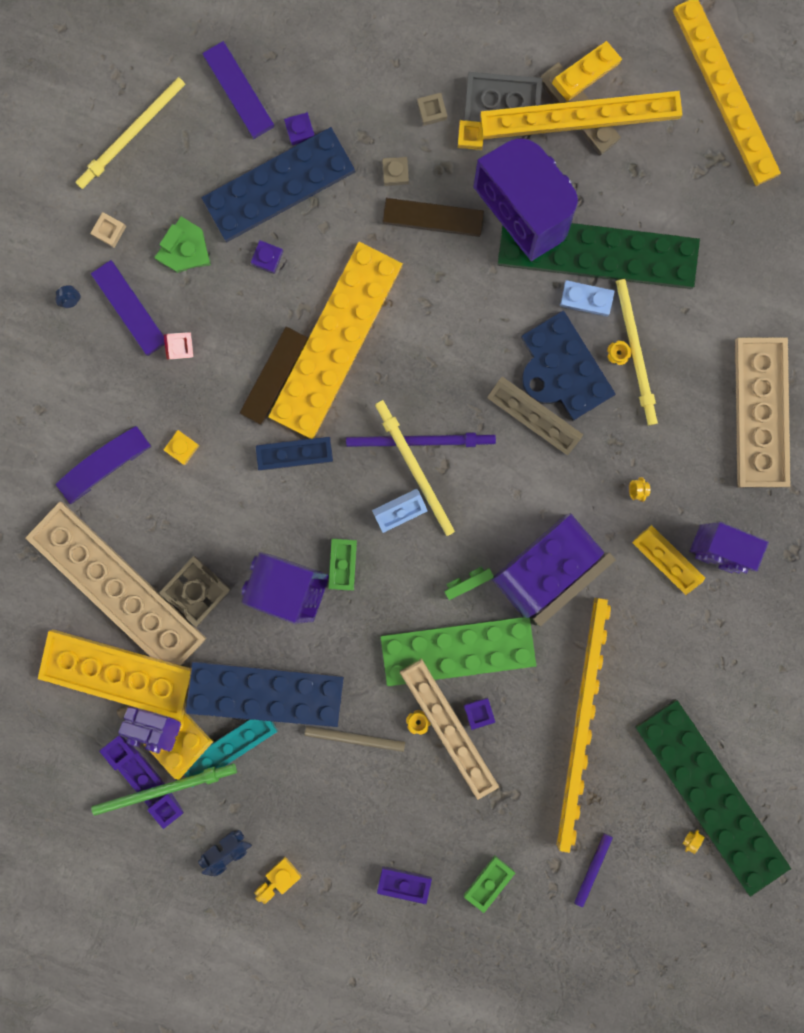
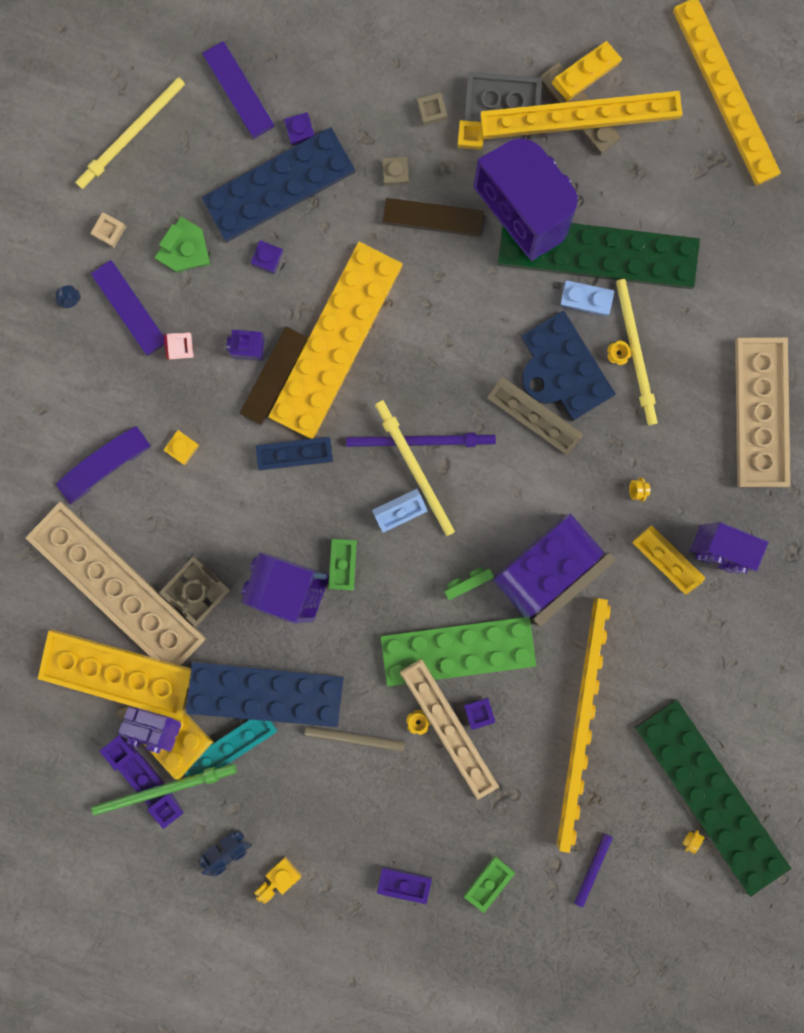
none -> dark purple brick [226,330,265,361]

